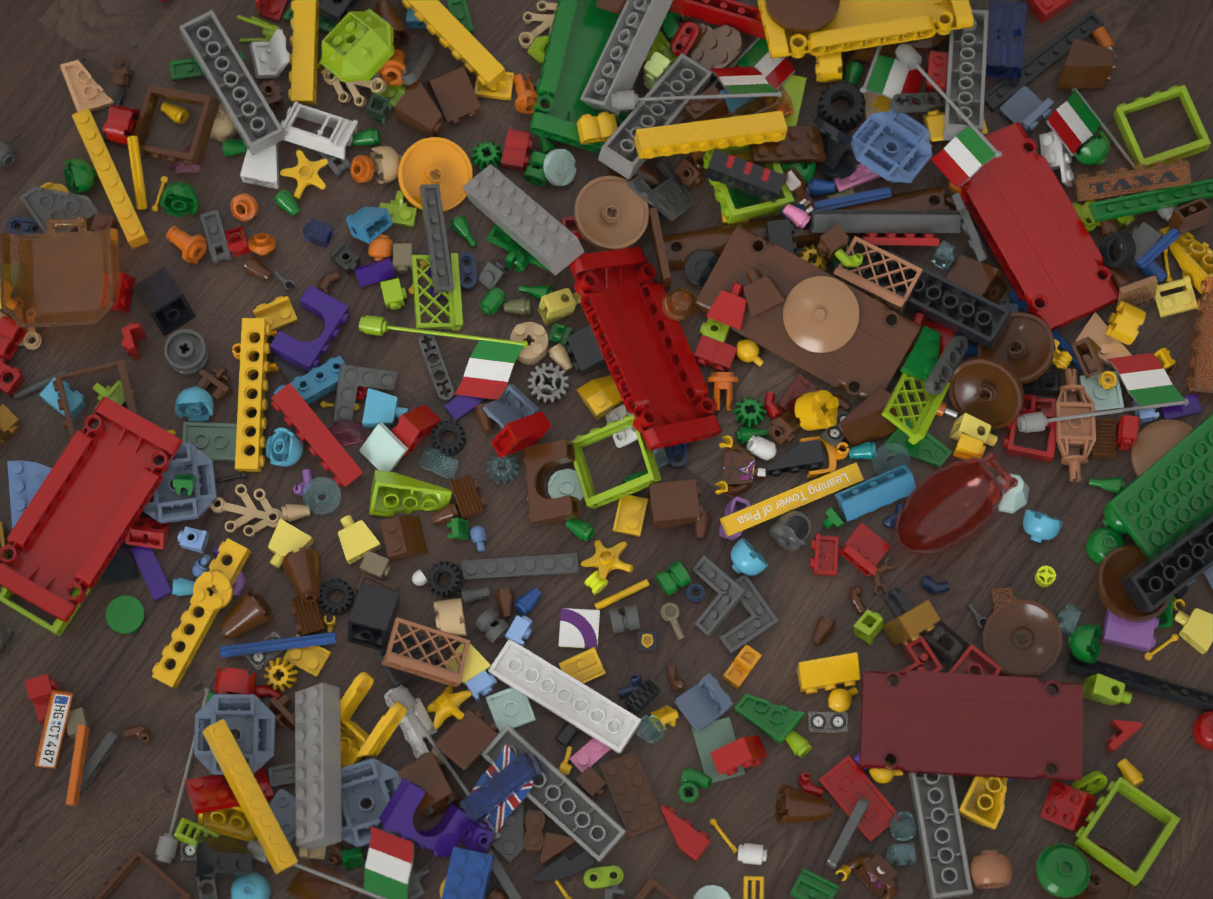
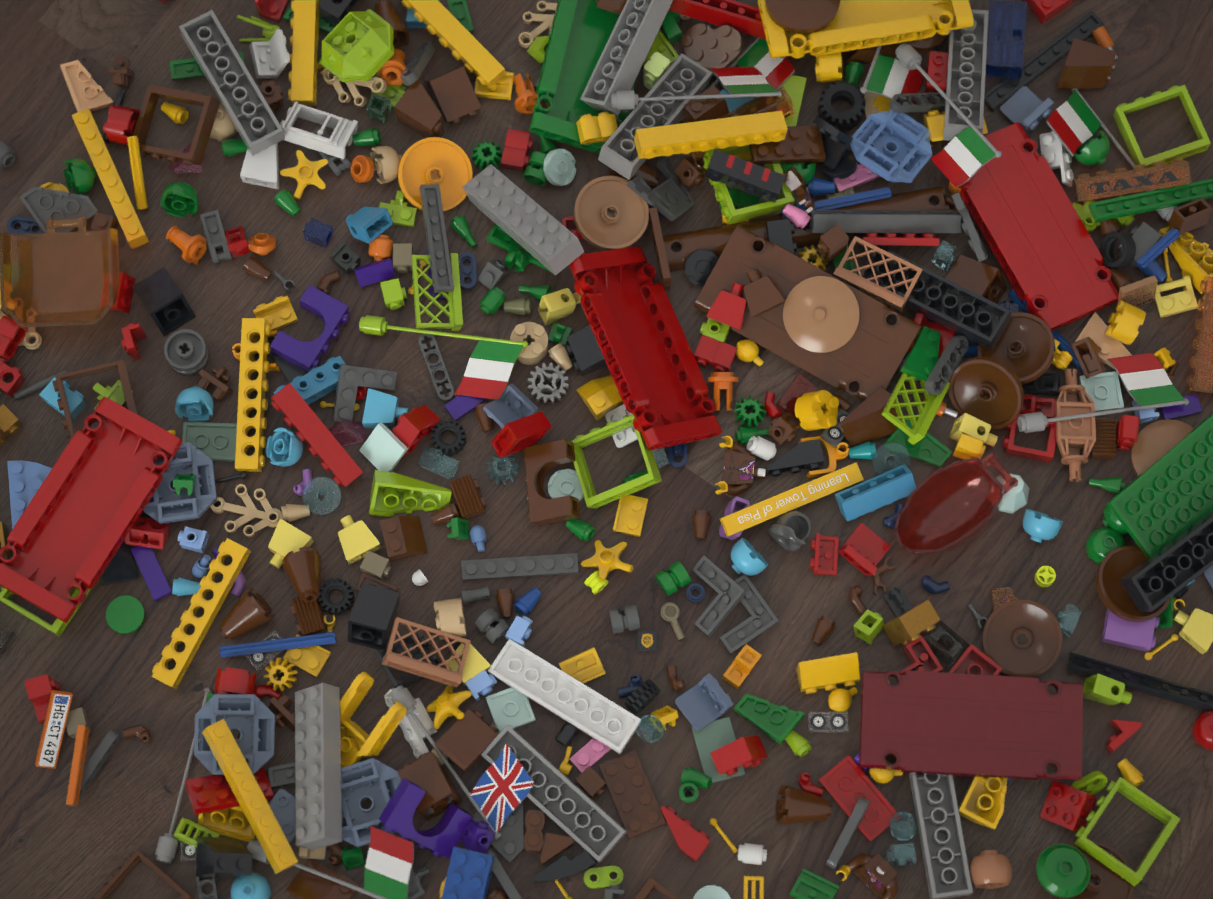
yellow hinge [152,176,168,212] -> none
yellow plate [193,571,233,611] -> none
orange plate [230,193,258,221] -> none
black tyre [426,561,464,597] -> none
clear blue brick [459,752,544,823] -> none
tile [558,608,600,650] -> none
yellow bar [594,579,650,610] -> none
reddish brown slope [647,479,703,531] -> none
clear orange piece [661,288,697,321] -> none
red plate [669,21,699,57] -> none
green tile [822,507,846,529] -> none
lime arm [834,249,863,267] -> none
green cylinder [1068,624,1102,664] -> none
yellow plate [1098,371,1117,389] -> none

